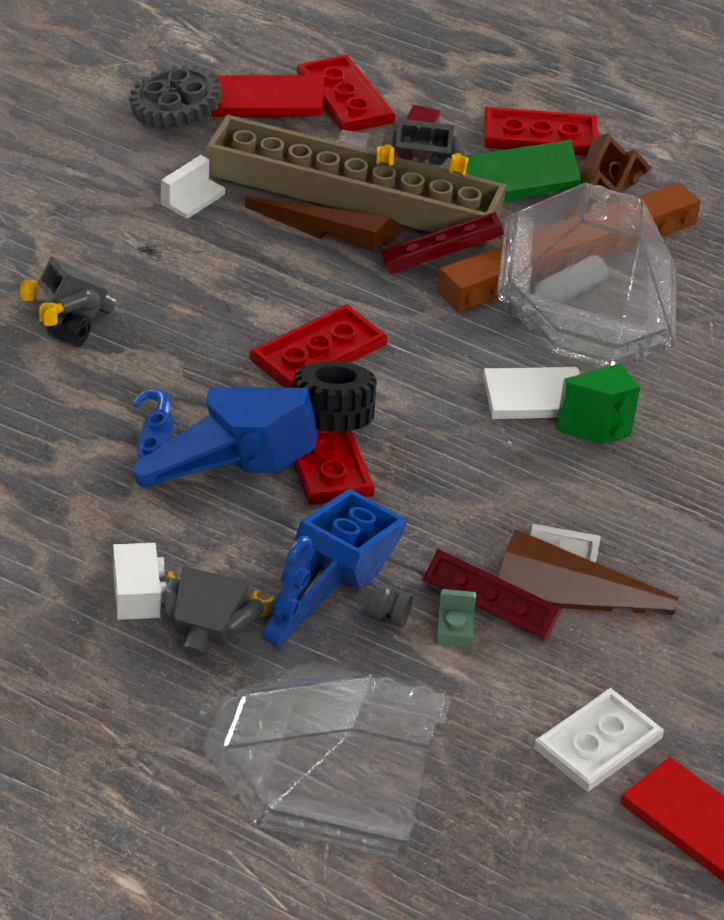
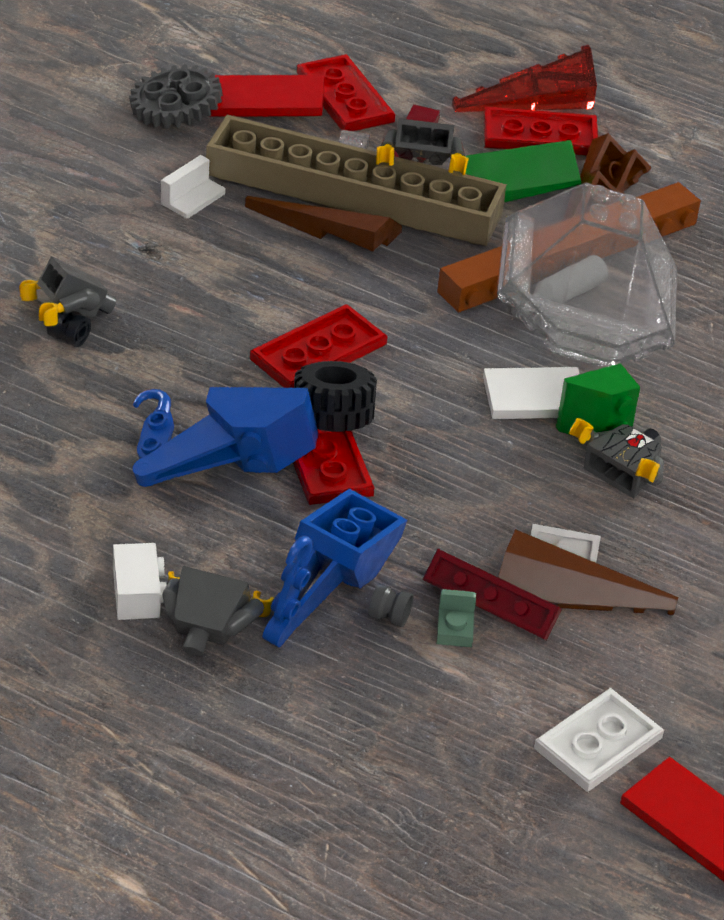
clear windscreen [202,661,454,862] -> none
dark red tile [381,212,505,274] -> none
none -> clear red wedge [452,45,597,112]
none -> dark grey torso [568,418,664,499]

